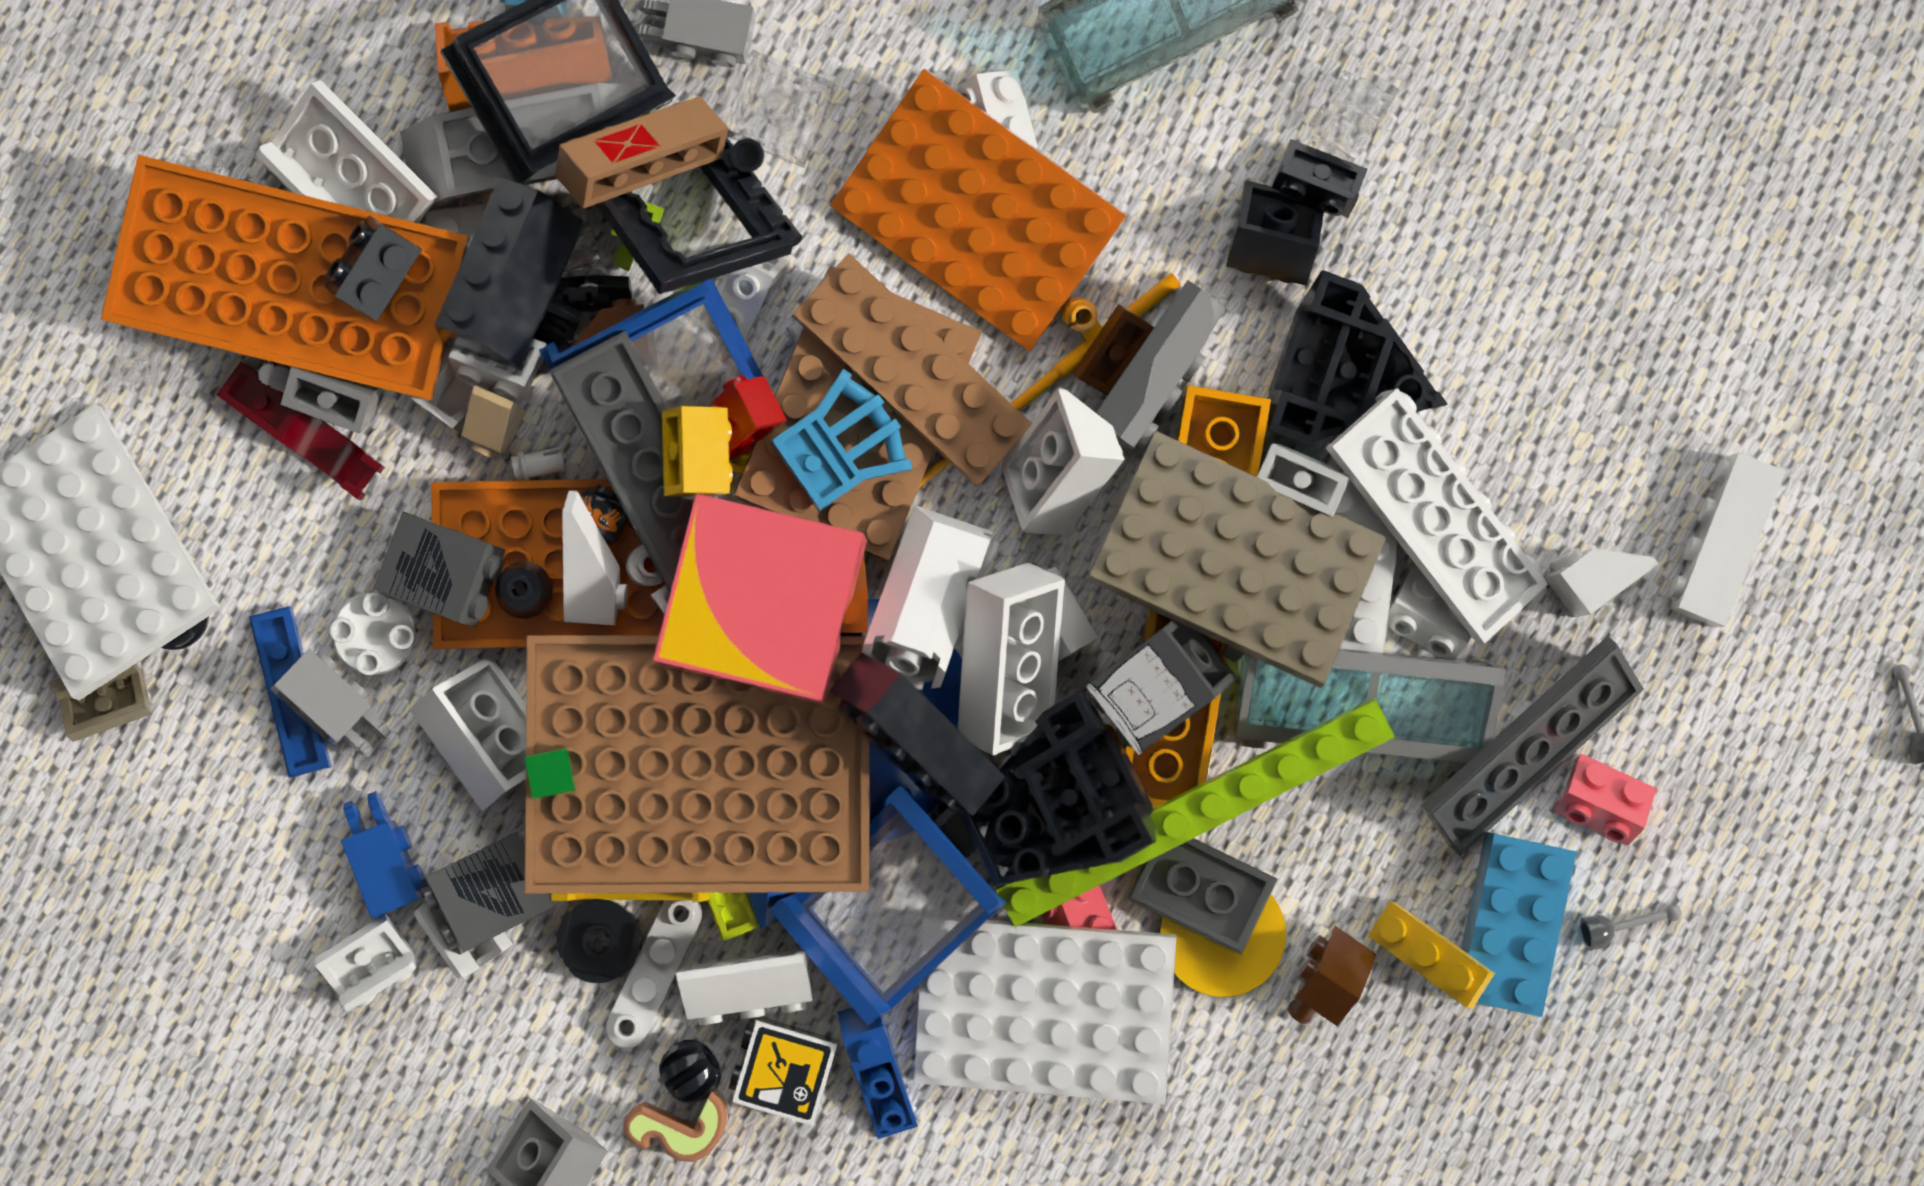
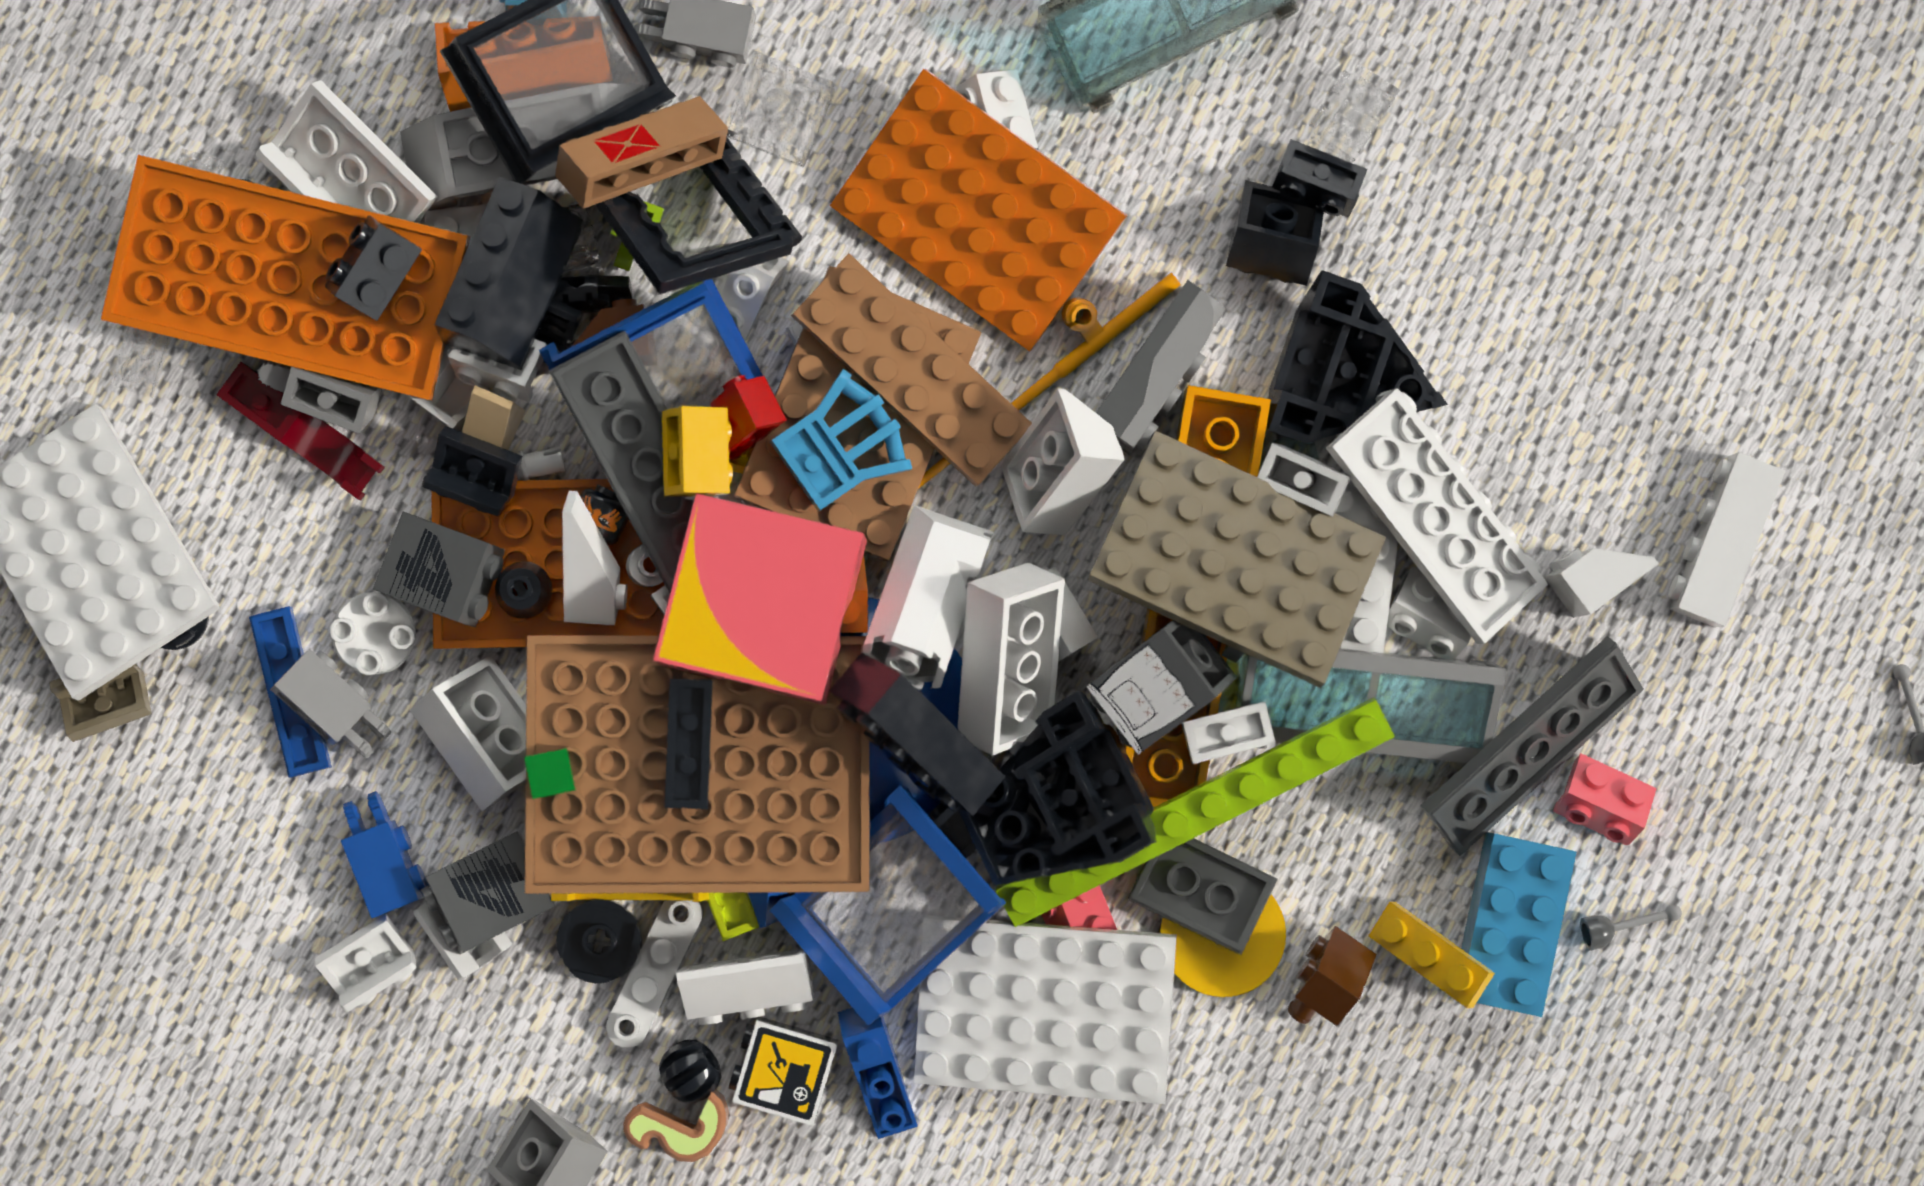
black piece [730,138,765,172] -> none
reddish brown plate [1072,304,1155,396] -> none
none -> black bracket [422,426,523,516]
none -> black plate [665,678,713,809]
none -> white plate [1181,702,1276,764]

